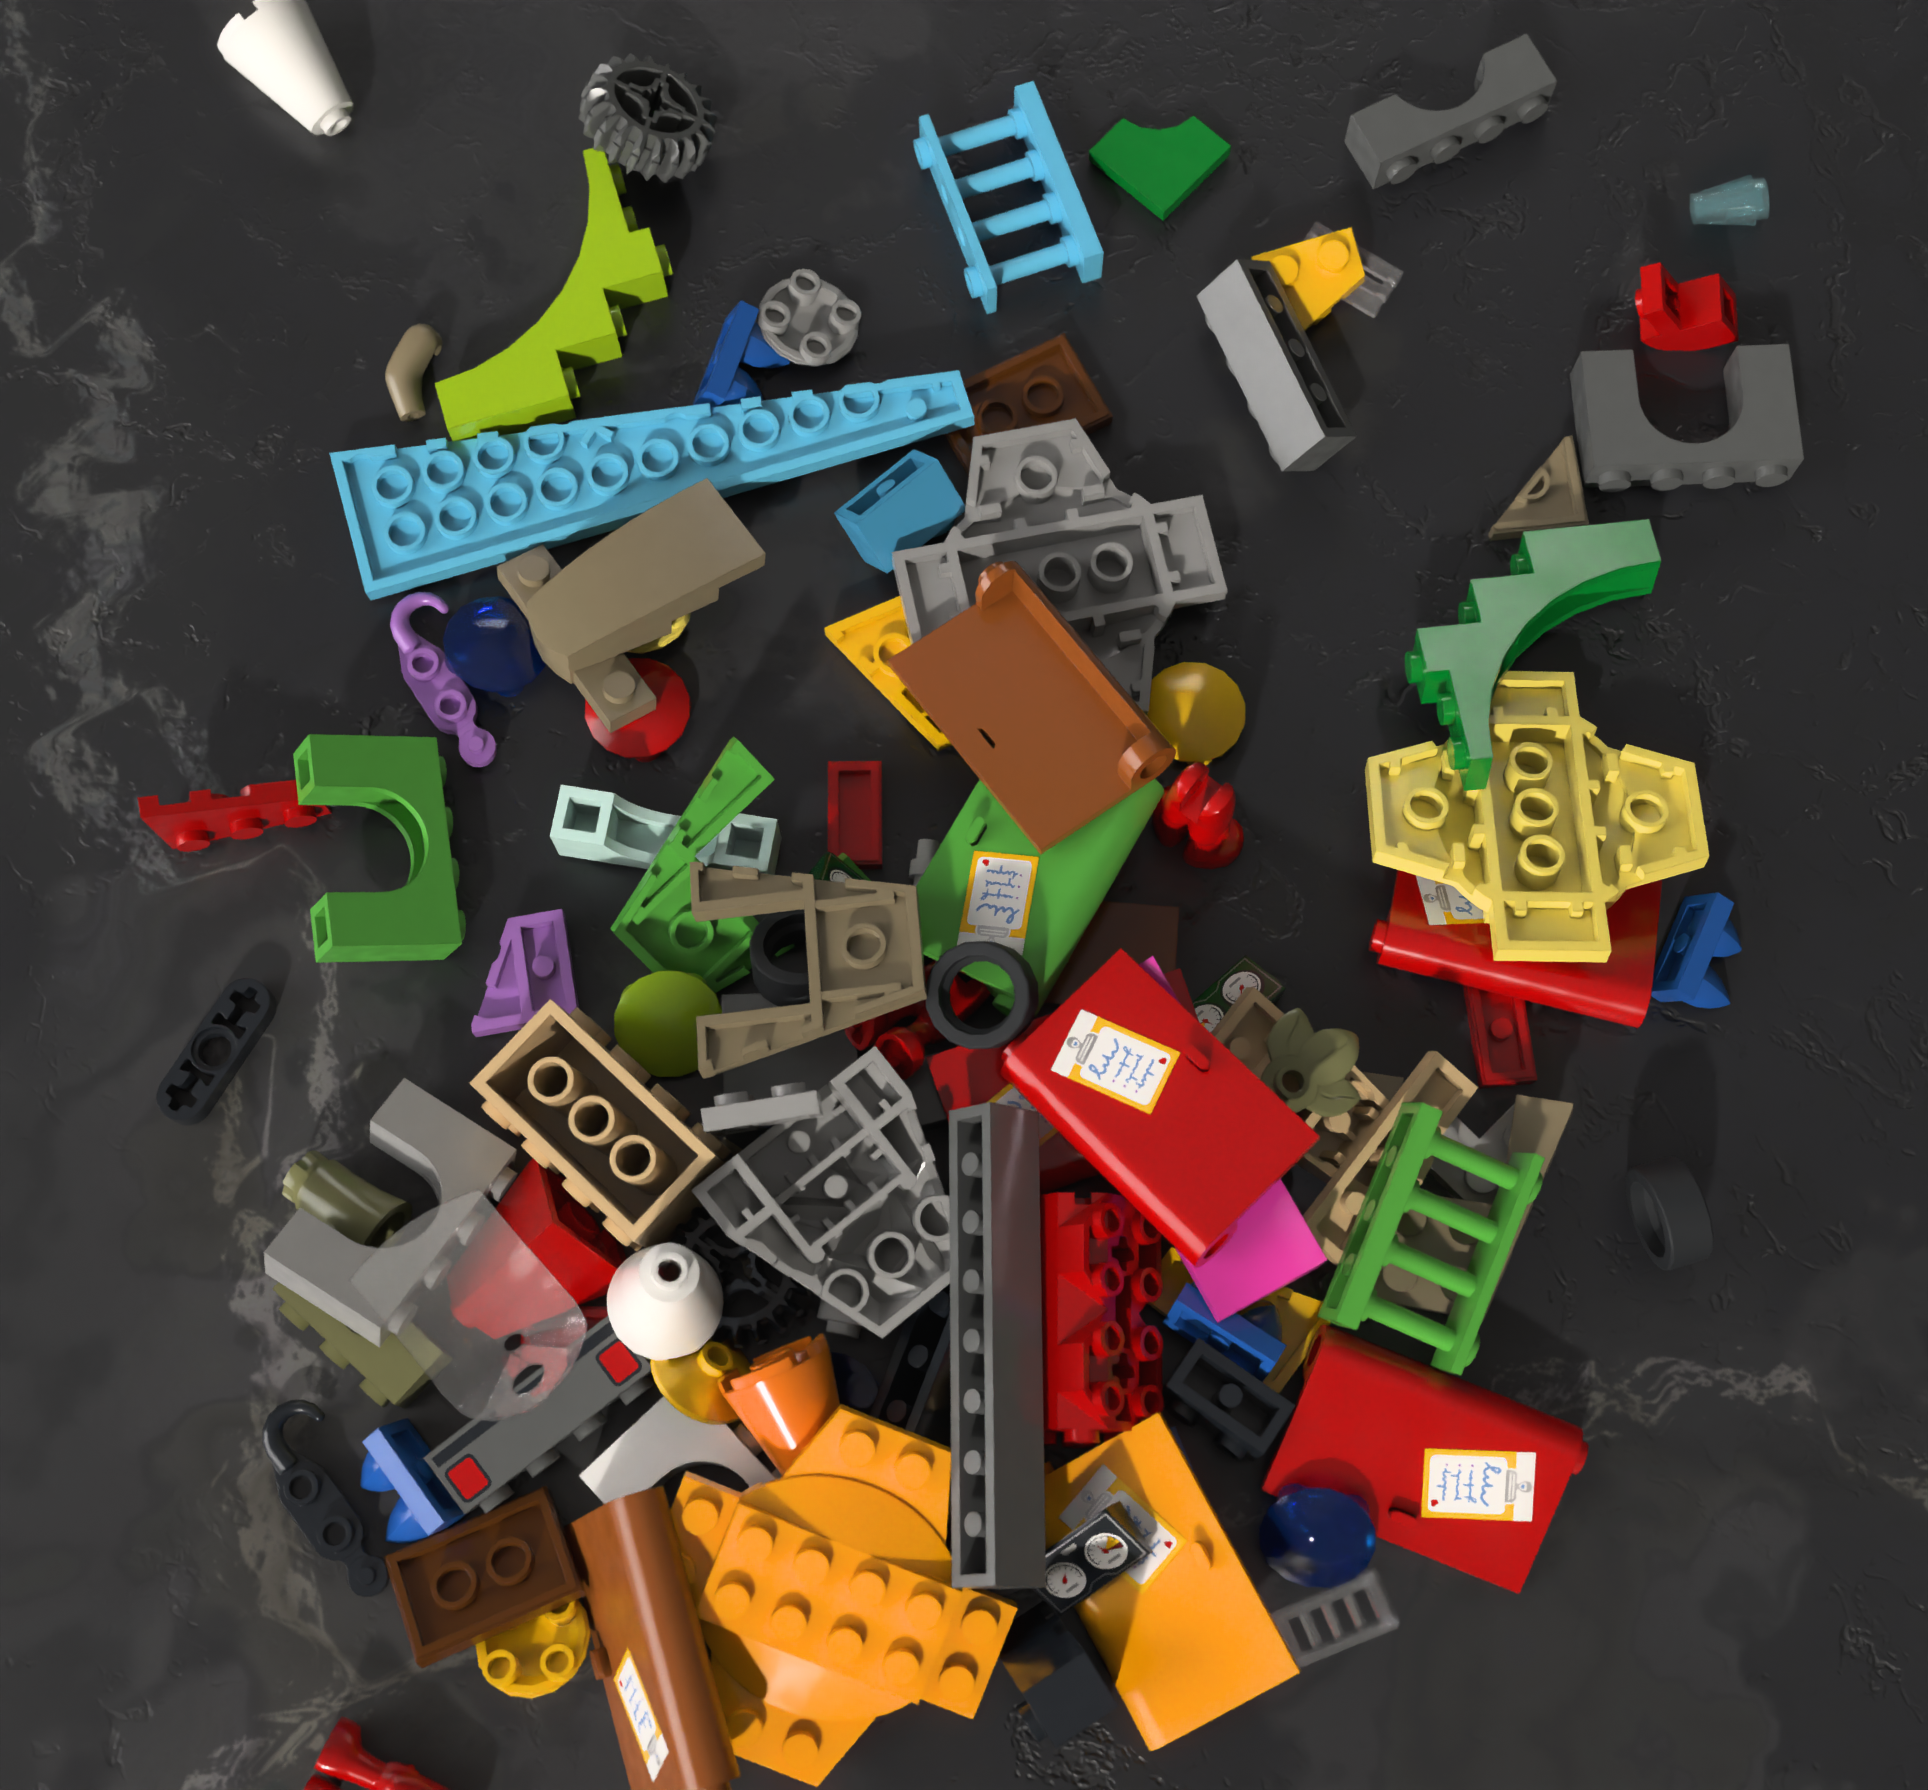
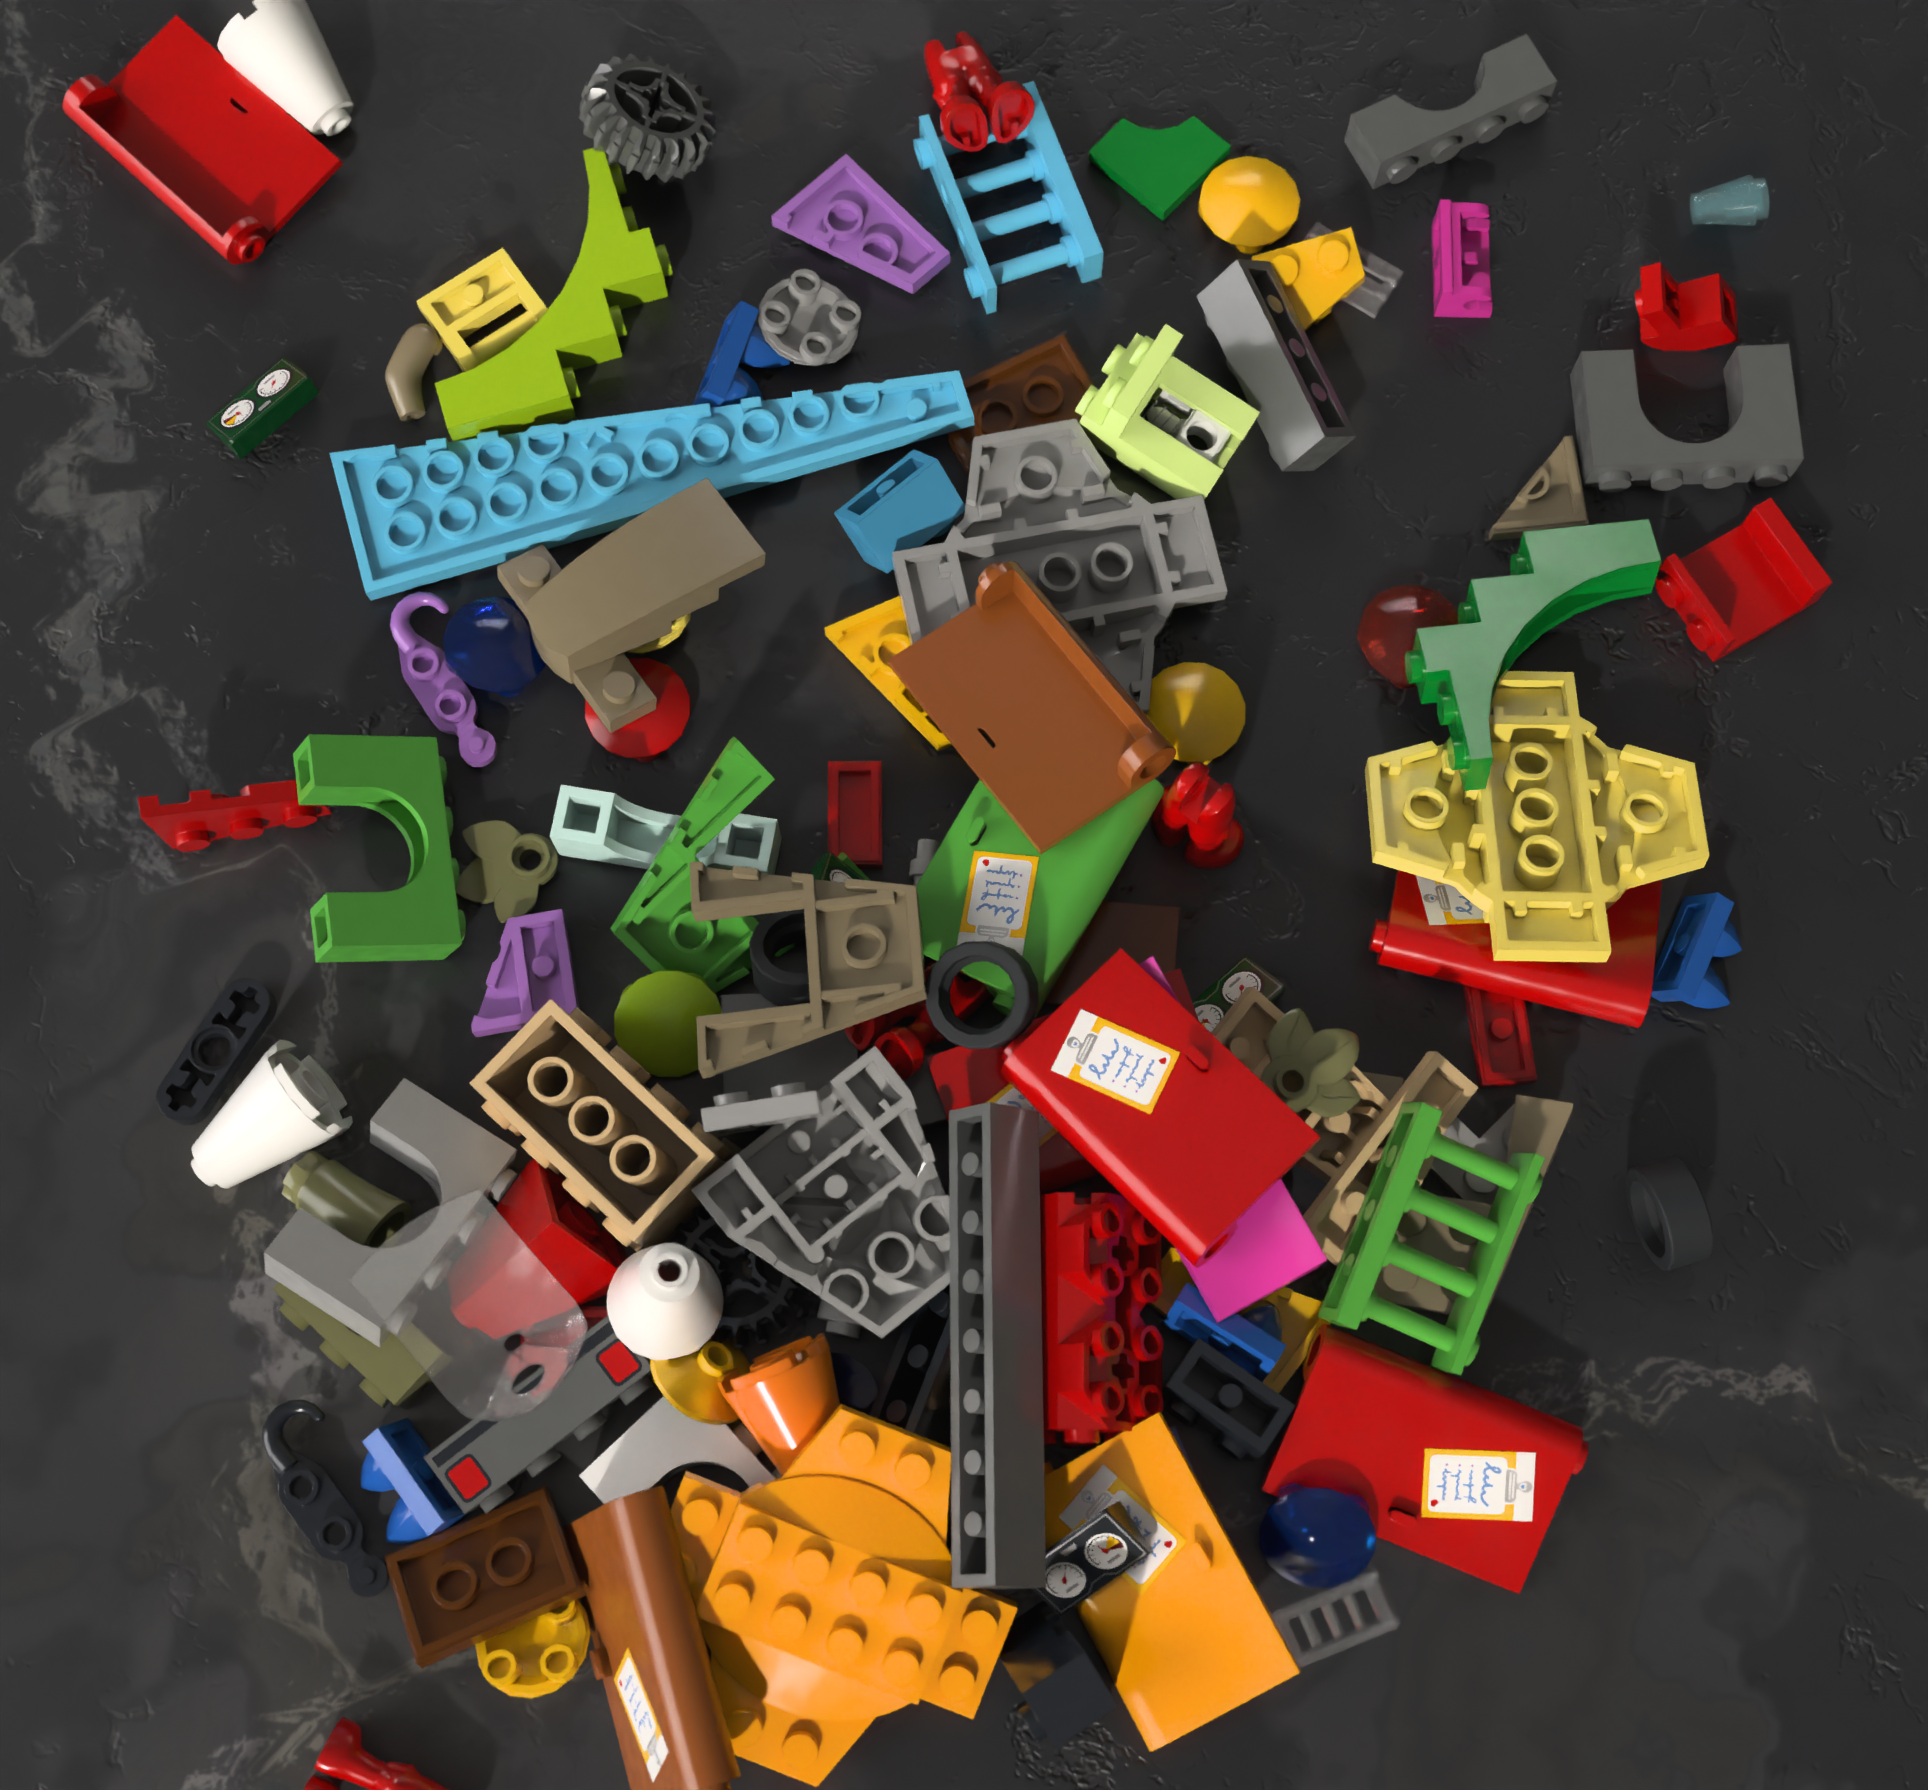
none -> red door [63,15,343,265]
none -> white cone [191,1040,353,1189]
none -> dark green slope [206,357,319,460]
none -> light yellow plate [416,248,547,372]
none -> olive plate [455,820,558,923]
none -> medium lavender wing [771,154,950,294]
none -> red piece [924,31,1035,152]
none -> yellowish green brick [1075,324,1260,500]
none -> yellow dish [1198,156,1300,254]
none -> clear red dish [1357,585,1459,689]
none -> dark pink hinge [1432,199,1493,318]
none -> red panel [1655,497,1833,662]

